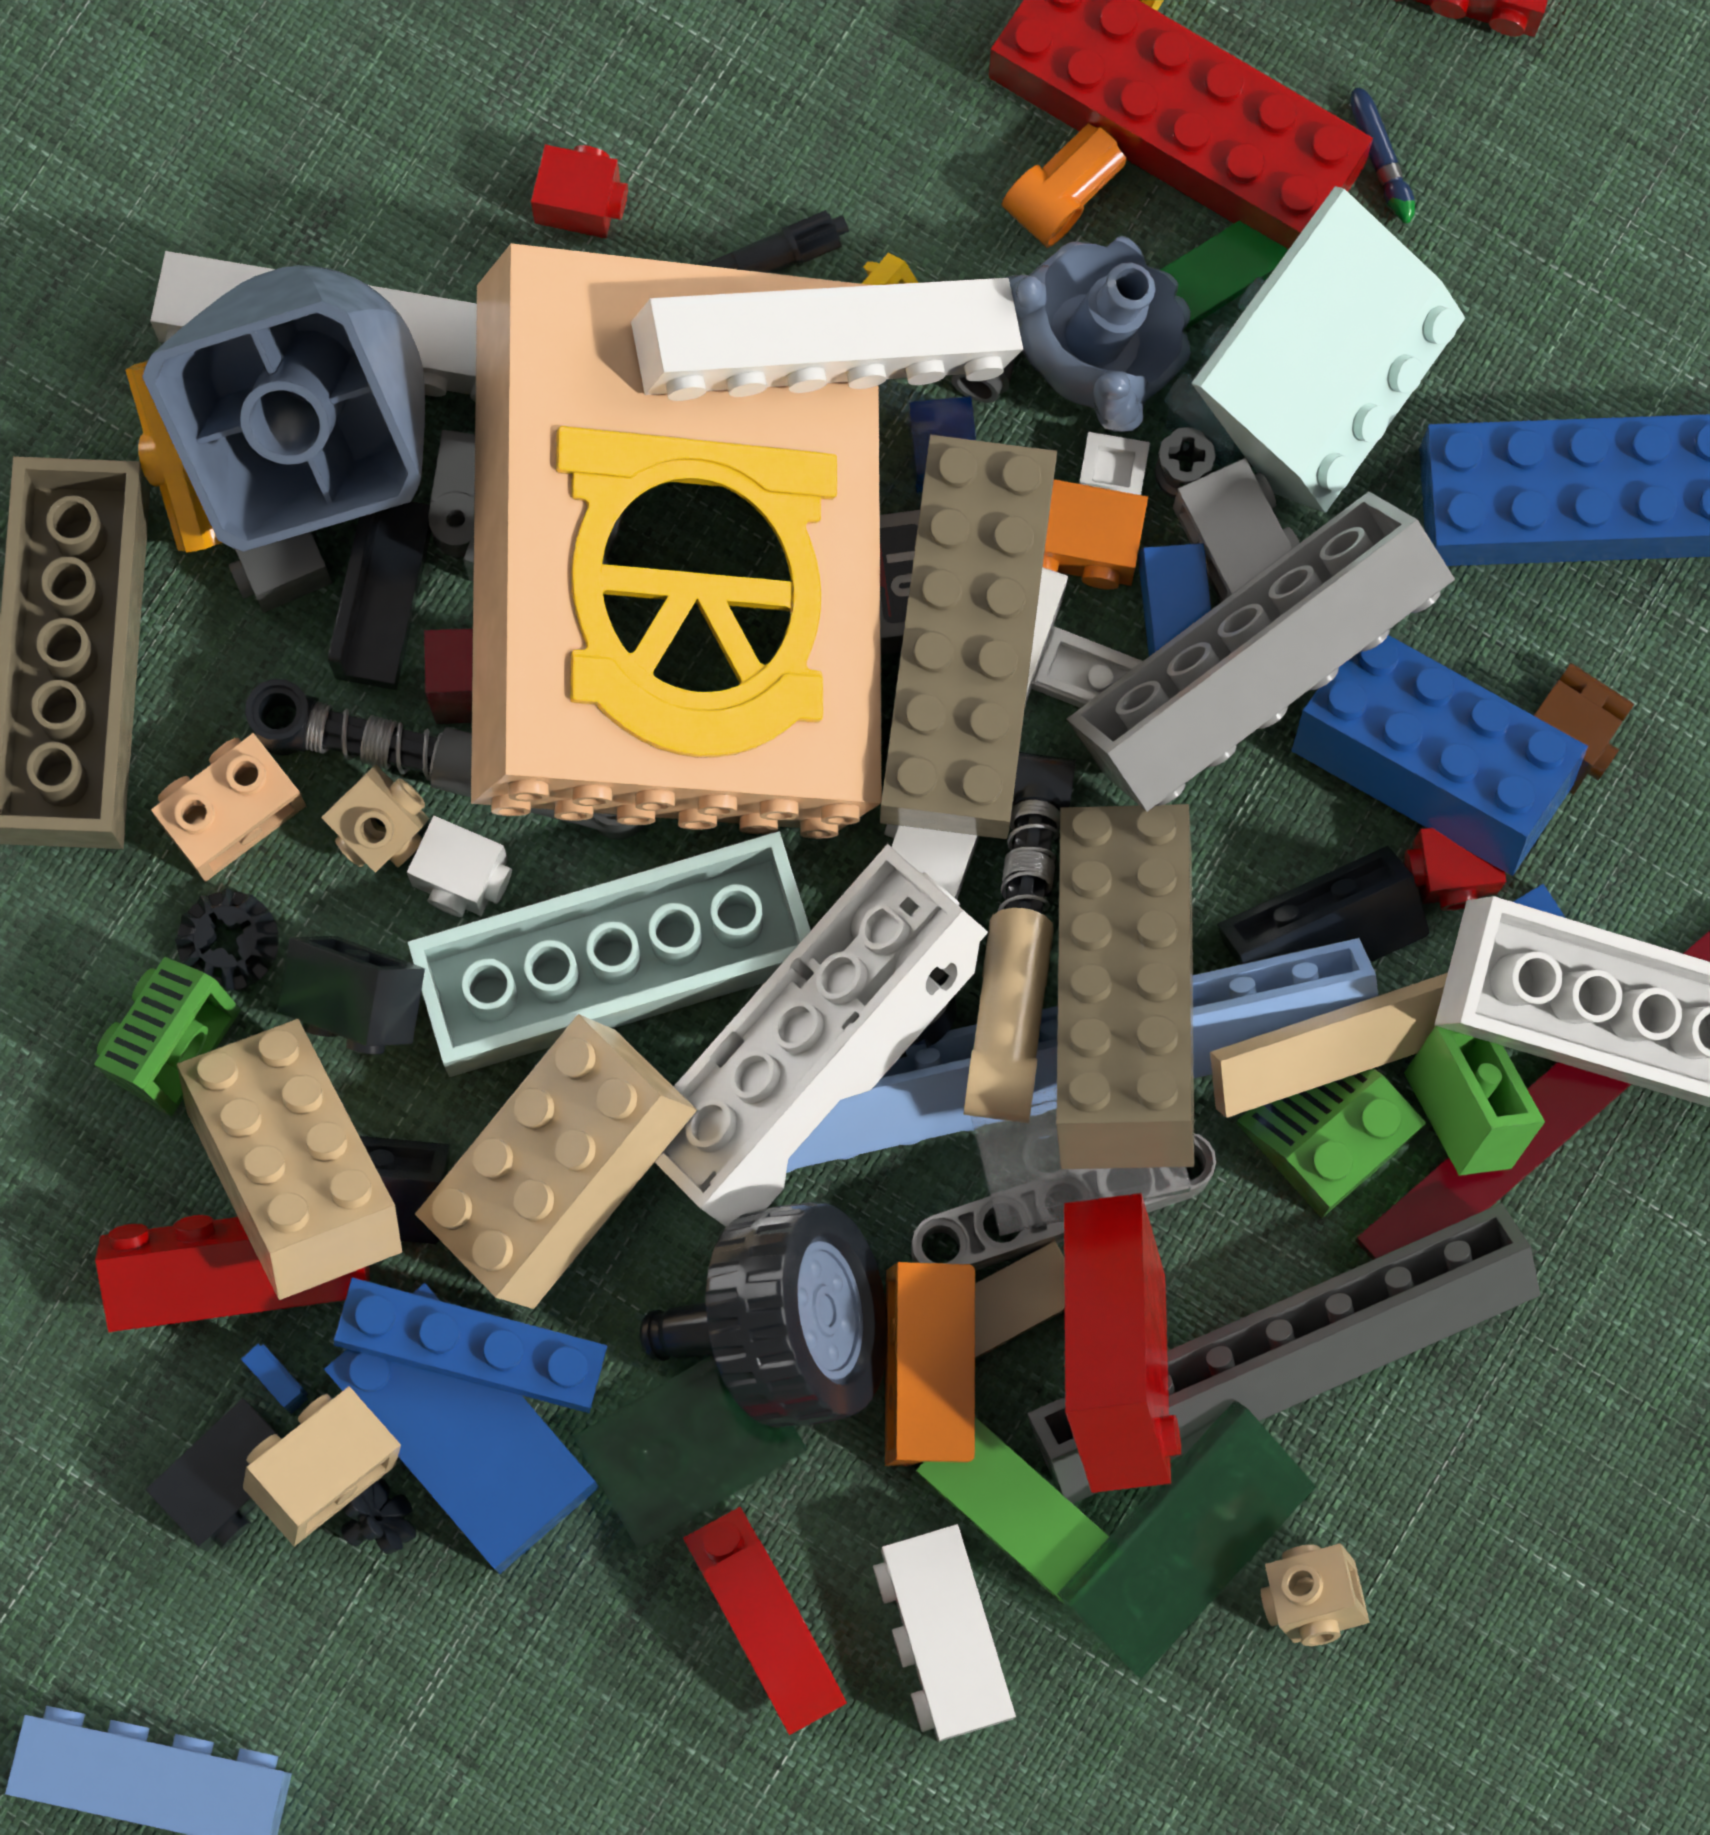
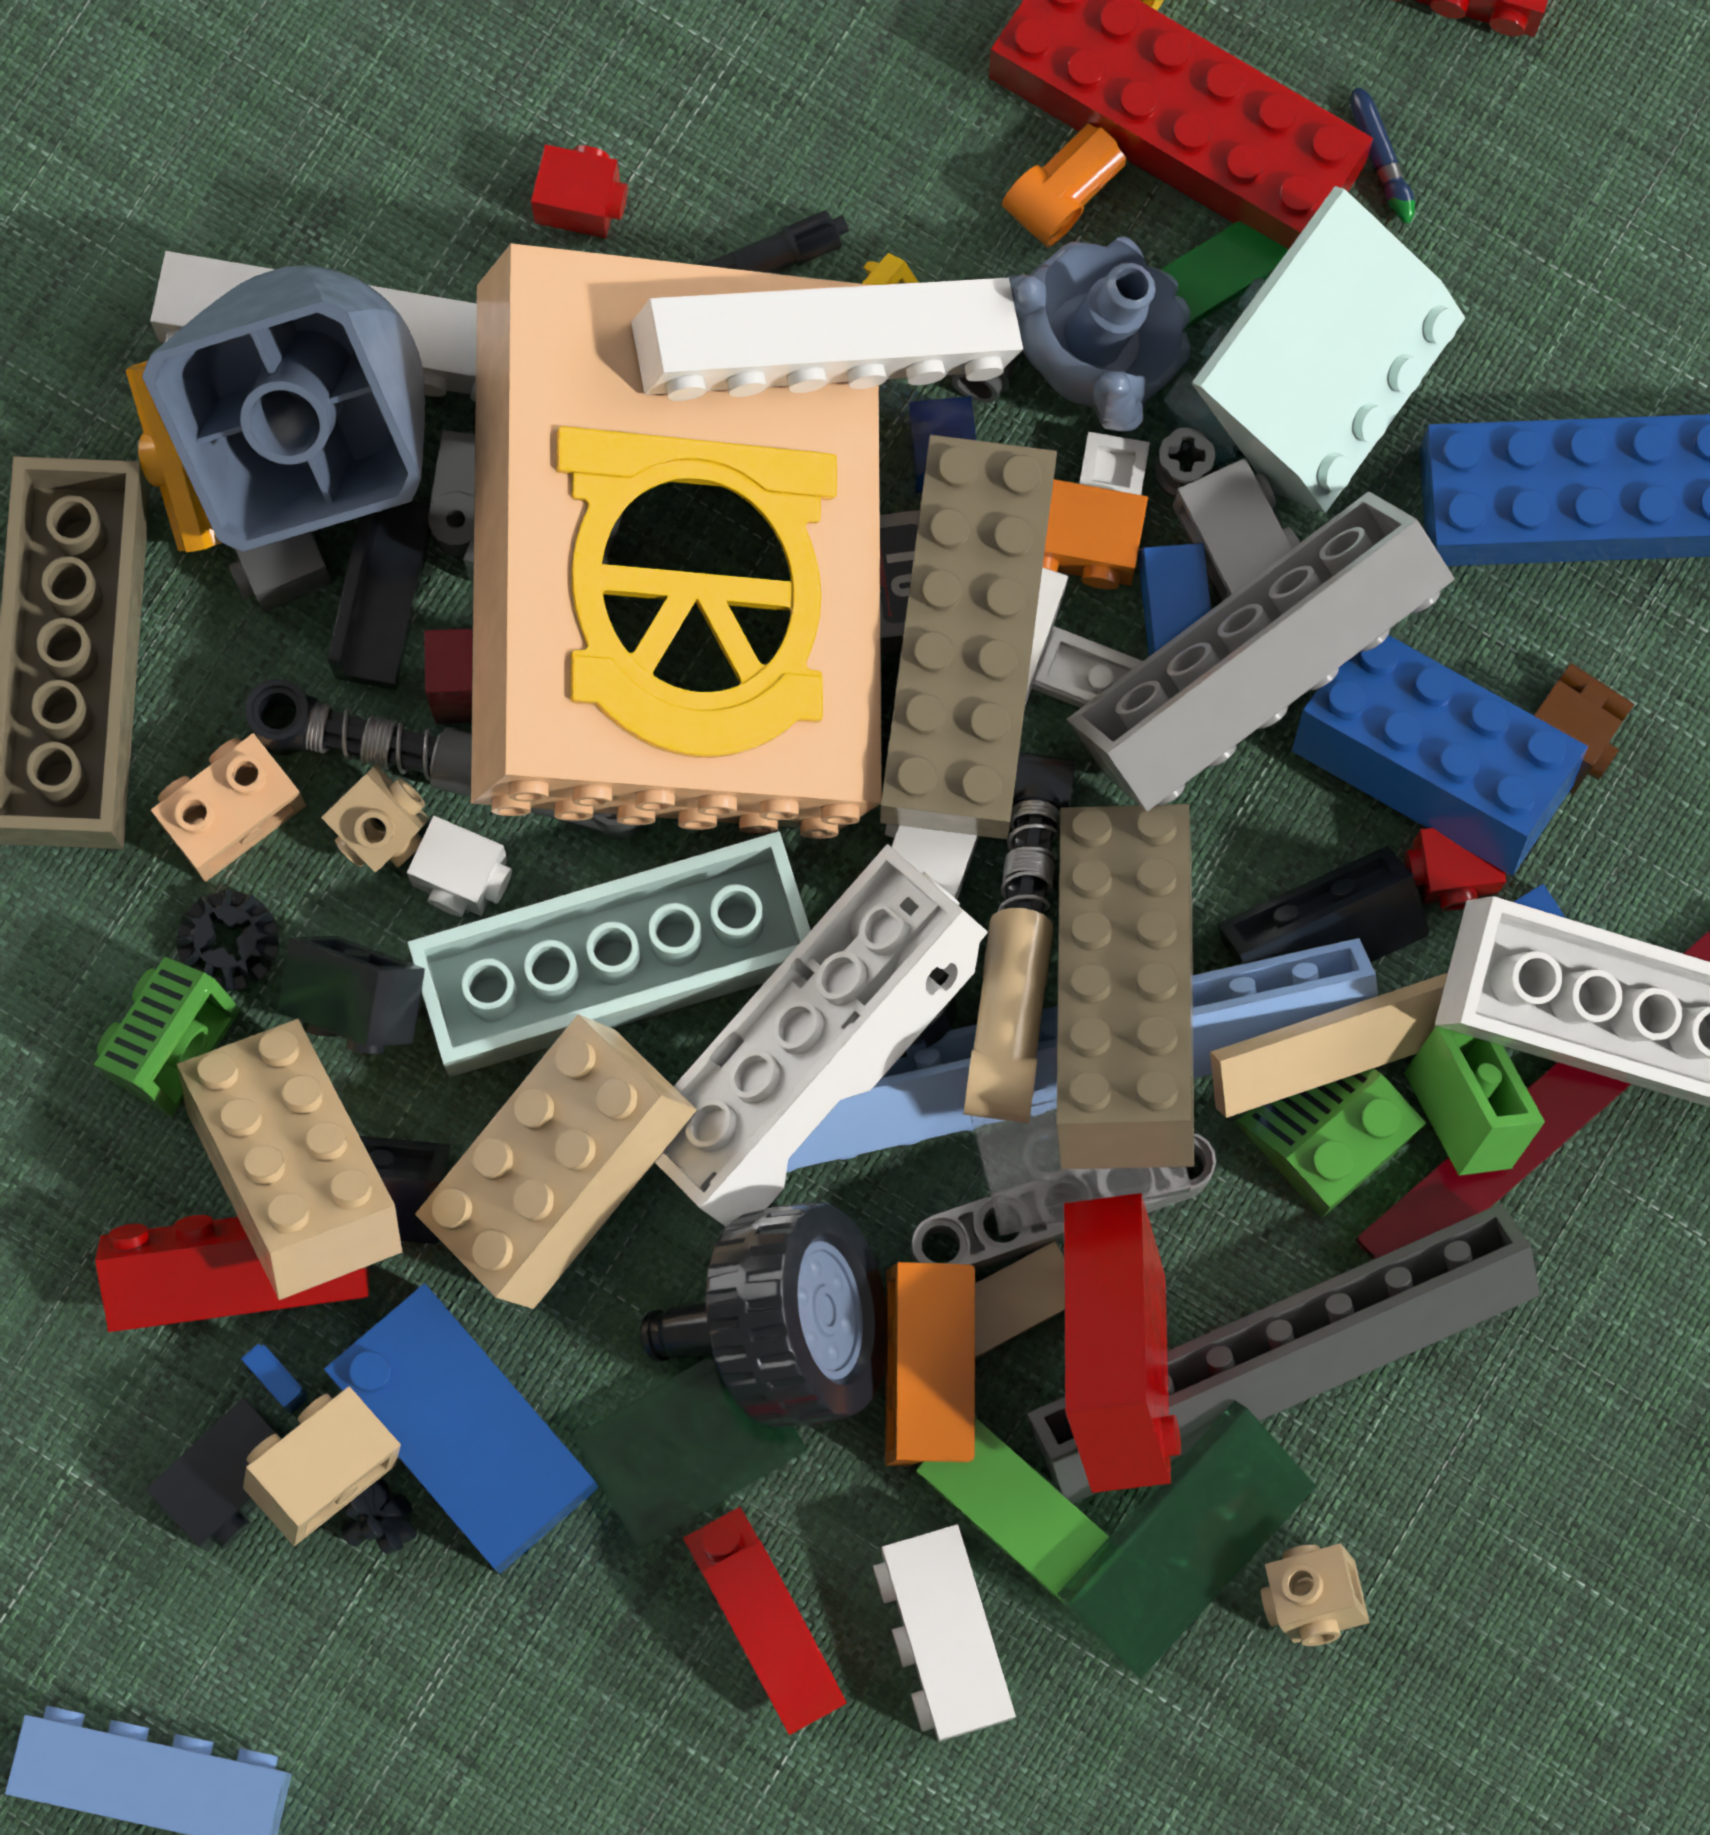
blue plate [334,1278,608,1413] -> none

